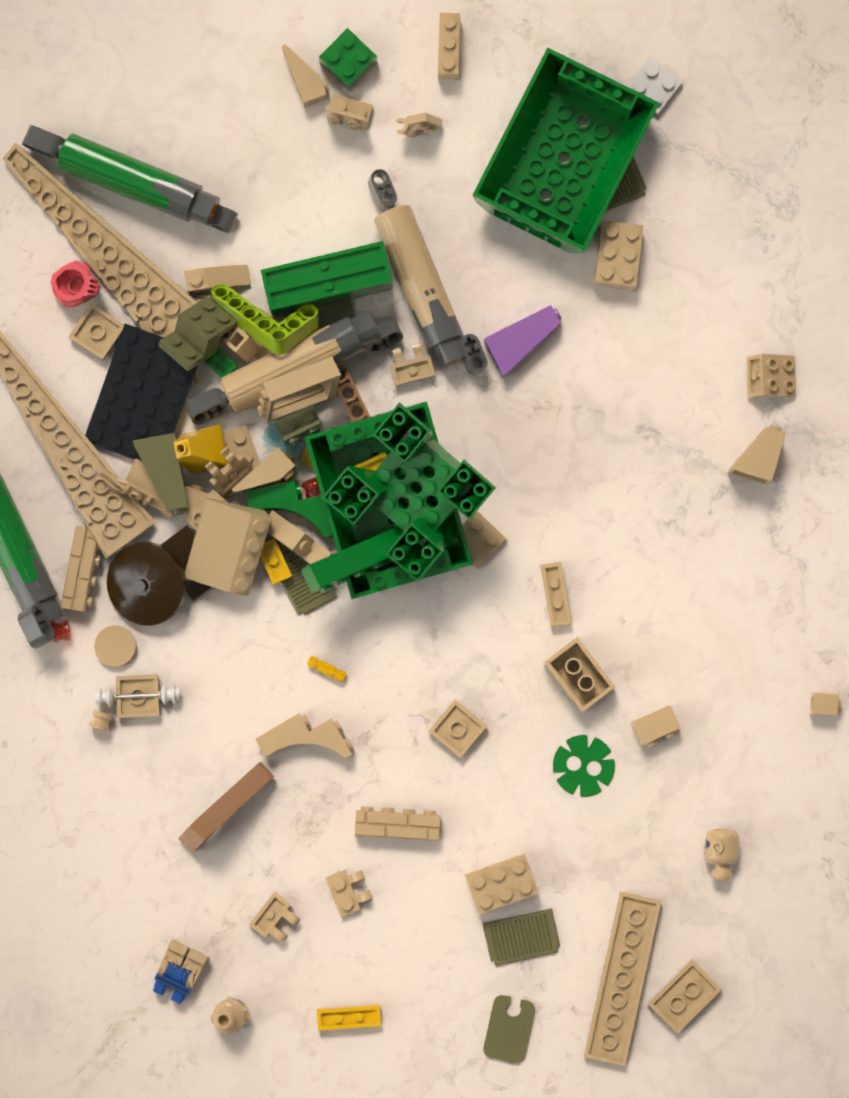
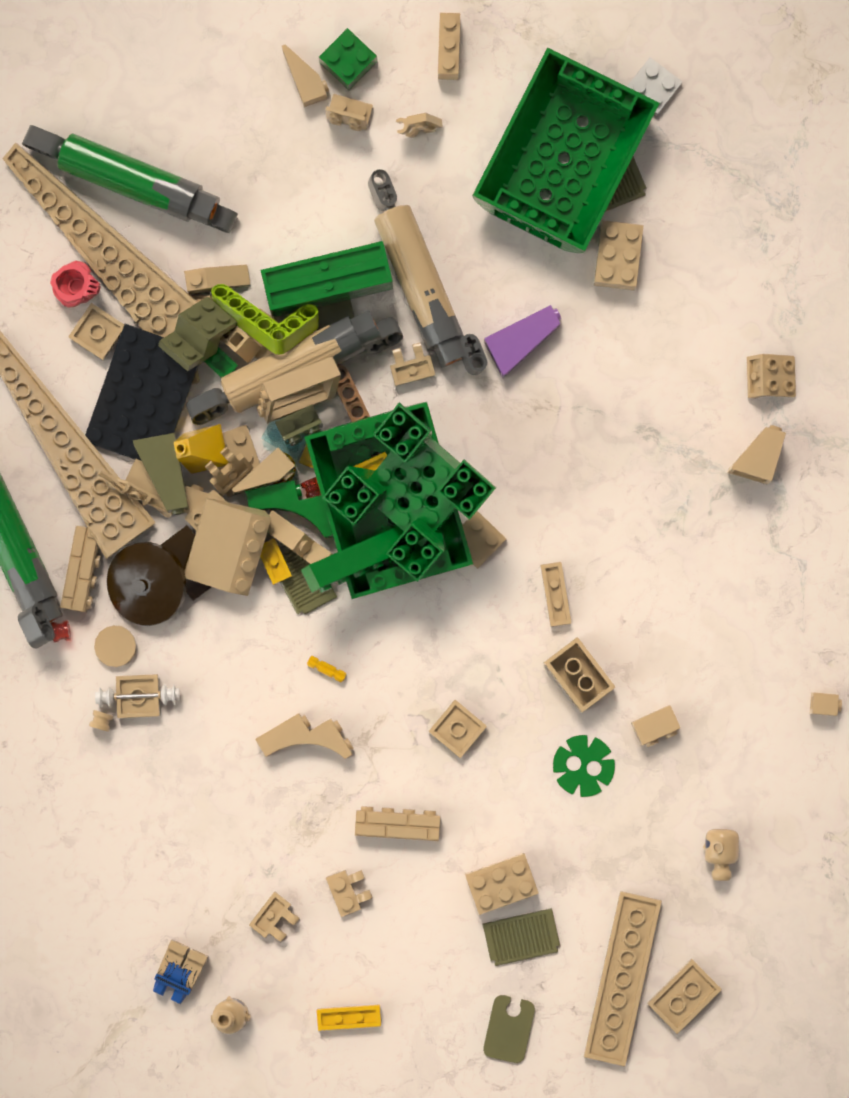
medium nougat beam [178,761,275,854] -> none

